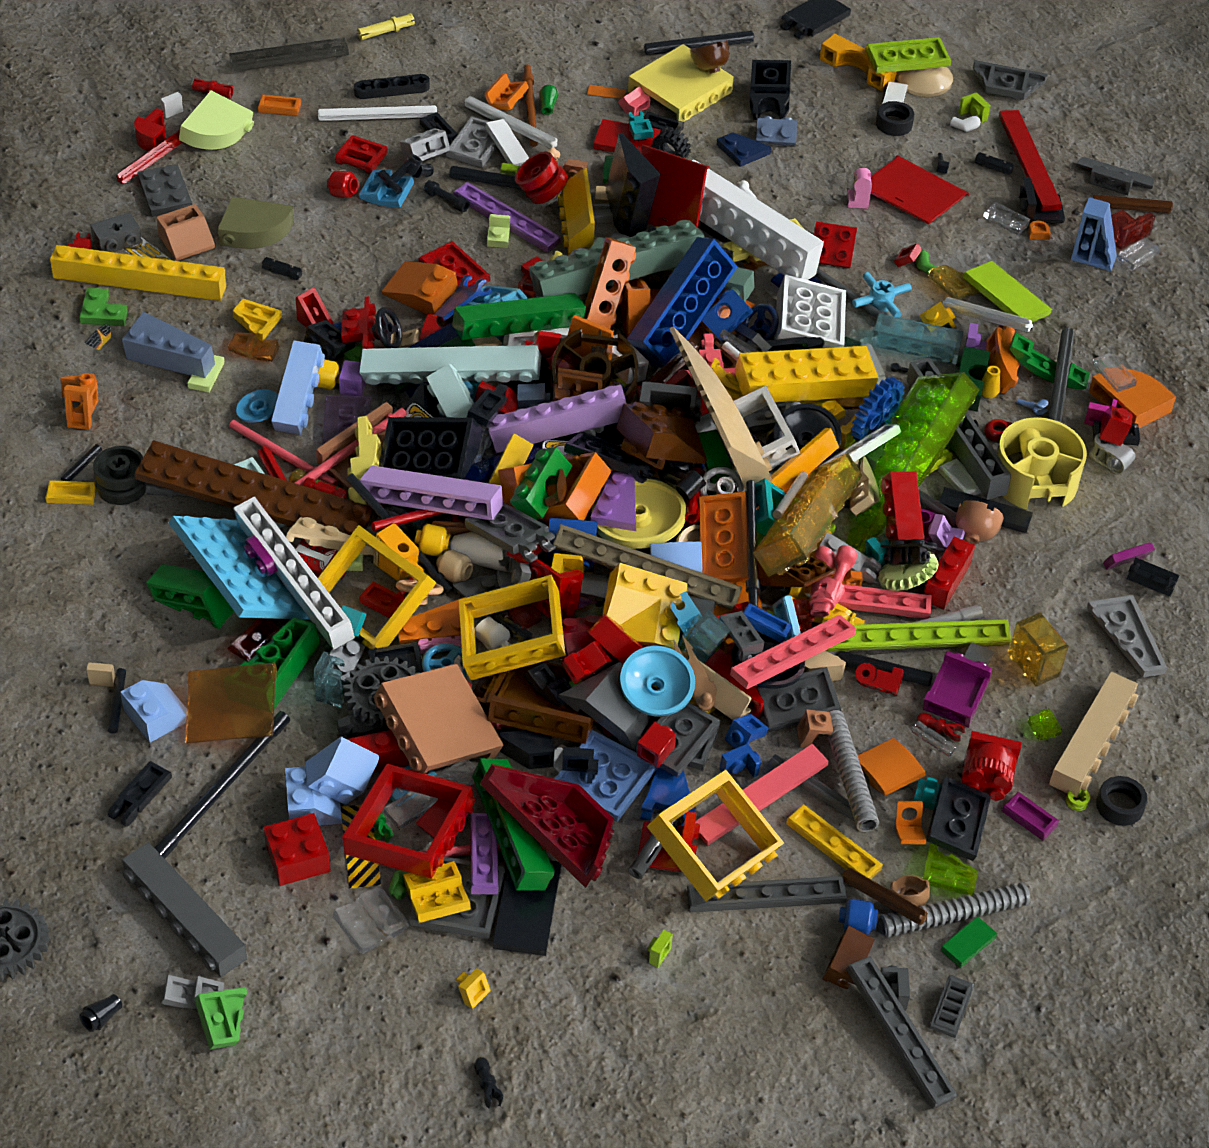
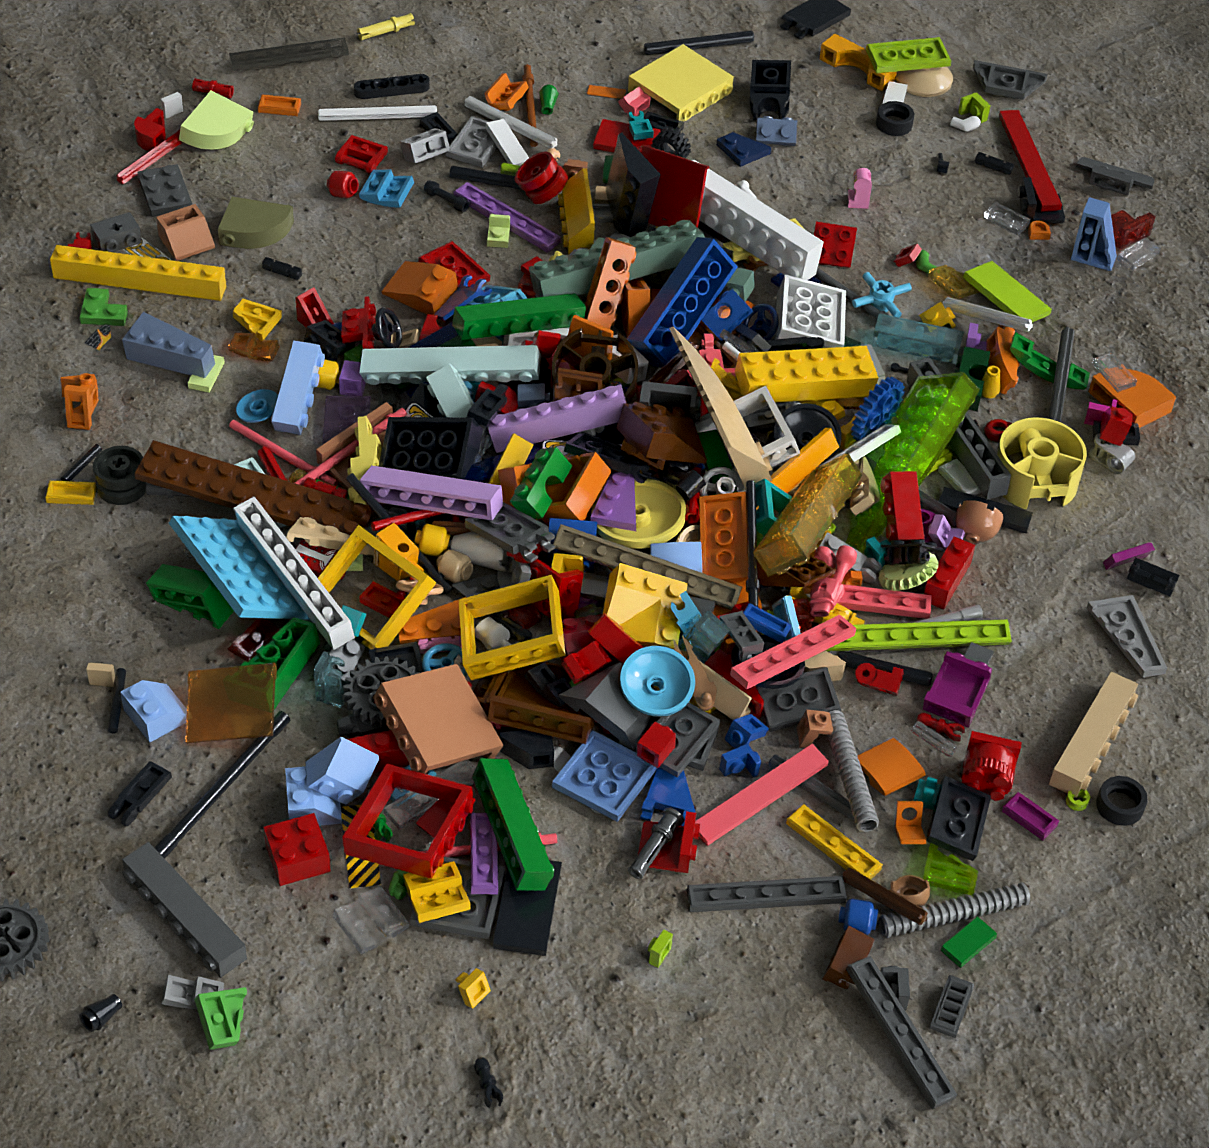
magenta plate [243,535,278,576] -> none
black pin [378,154,434,195] -> none
dark red piece [480,764,614,888] -> none
reddish brown bar [545,469,567,507] -> none
black bracket [562,747,599,784] -> none
yellow window [647,770,784,902] -> none
reddish brown cylinder [690,40,730,74] -> none
light grey bar [773,471,808,519] -> none
red piece [871,155,970,225] -> none
clear yellow brick [1008,612,1069,686] -> none
medium blue hand [1016,399,1049,416] -> none
clear neon green tile [1028,708,1062,741] -> none
reddish brown axle [1093,195,1173,213] -> none

